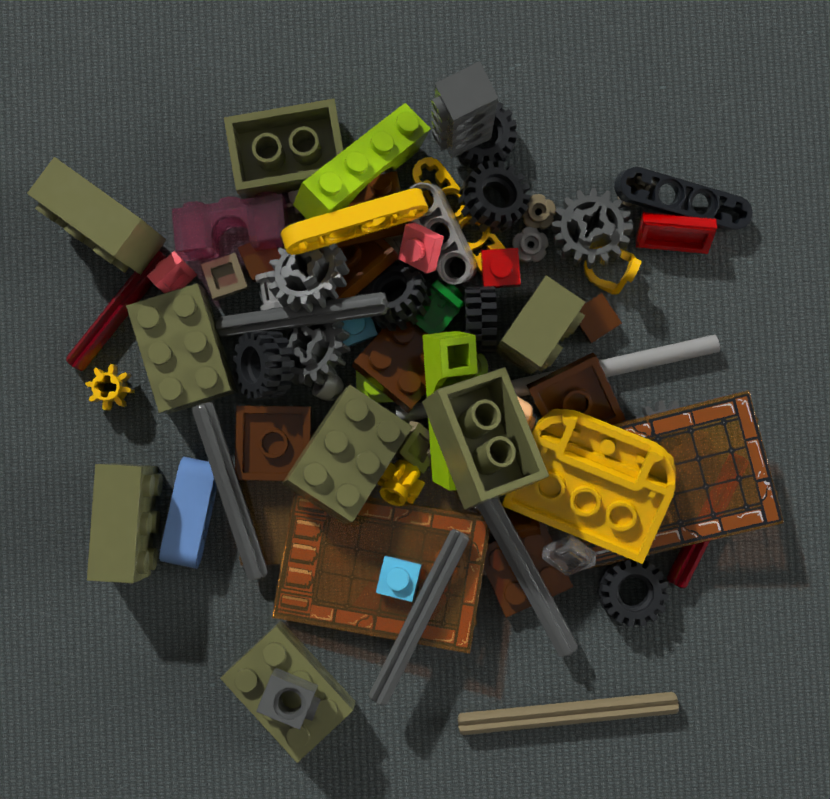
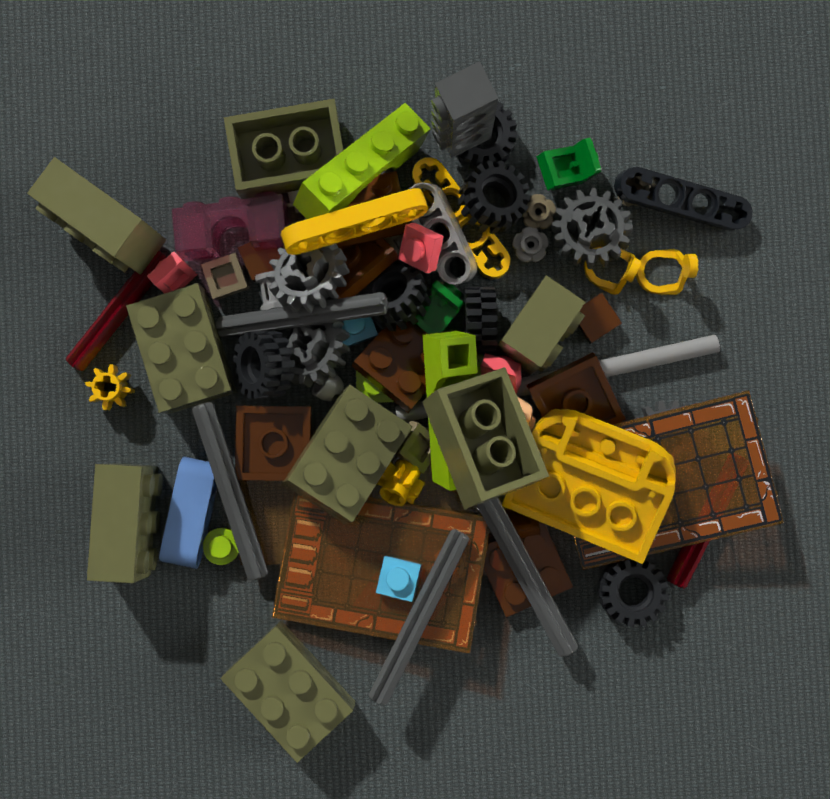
dark grey brick [256,668,321,730] -> none
dark tan axle [458,692,679,735] -> none
red plate [480,248,521,288] -> none
clear plate [542,535,596,576] -> none
red tile [635,212,717,254] -> none
none -> lime plate [203,528,239,565]
none -> coral plate [480,353,522,395]
none -> green bracket [536,138,601,191]
none -> yellow piece [636,249,698,295]

